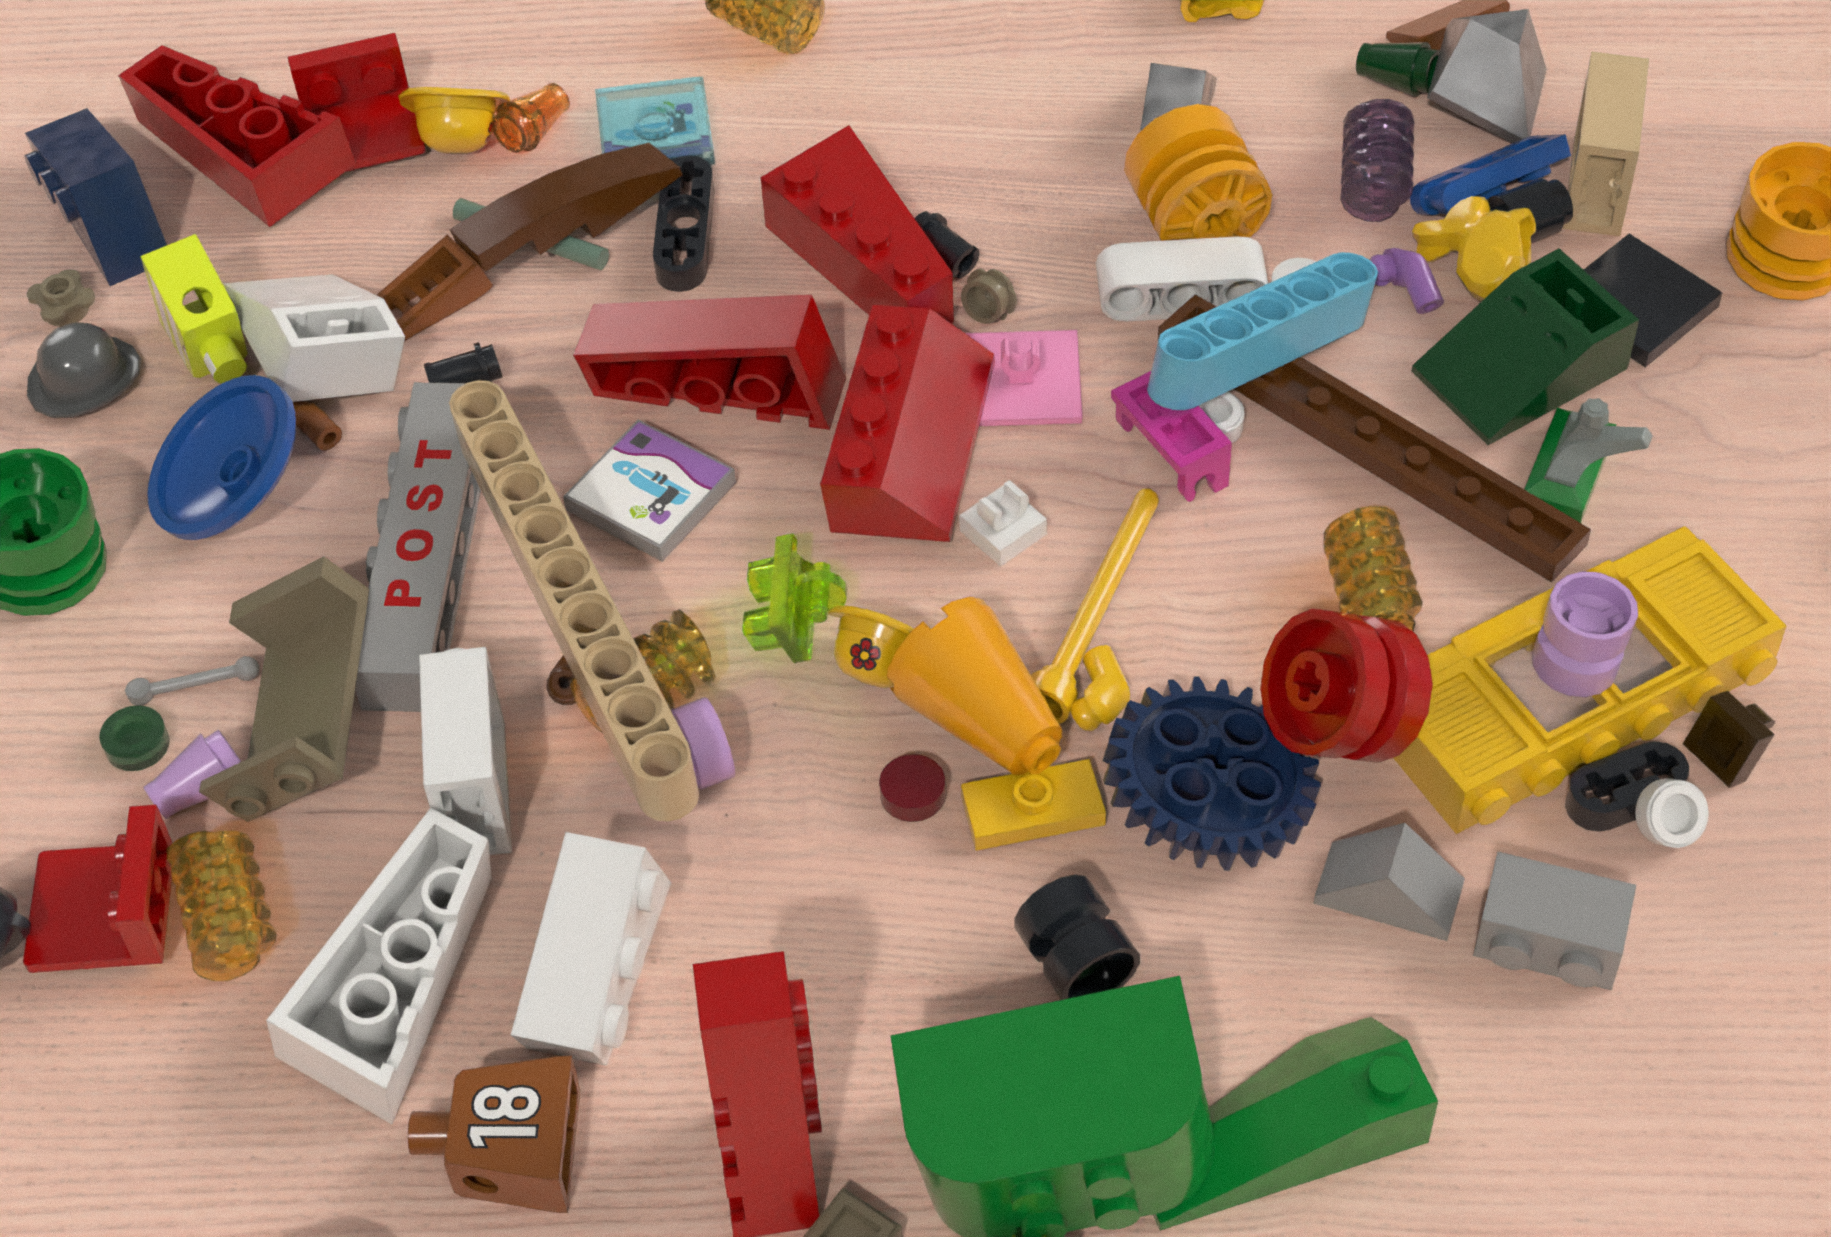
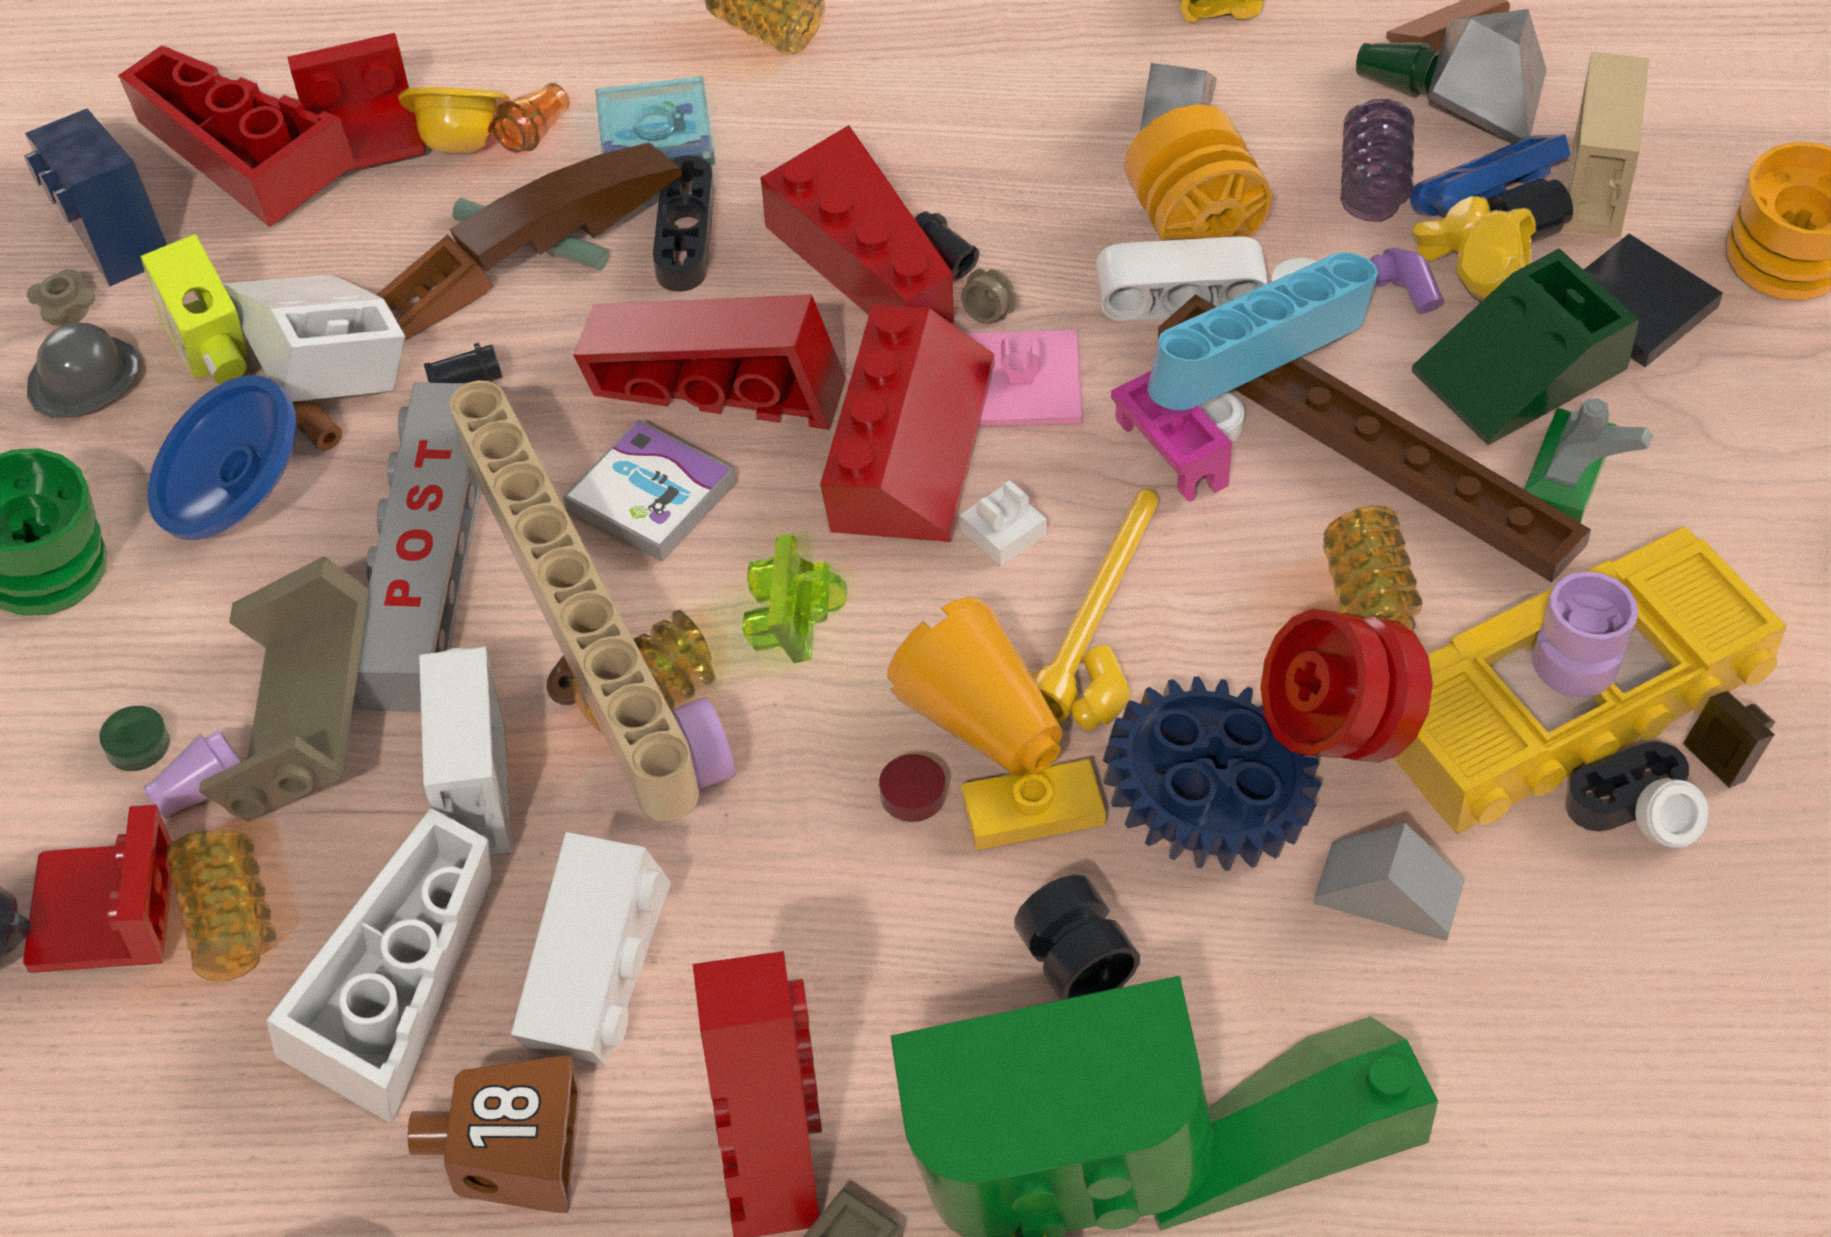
light grey hinge [125,656,259,706] -> none
yellow hat [828,605,914,689] -> none
light grey brick [1473,852,1636,990] -> none

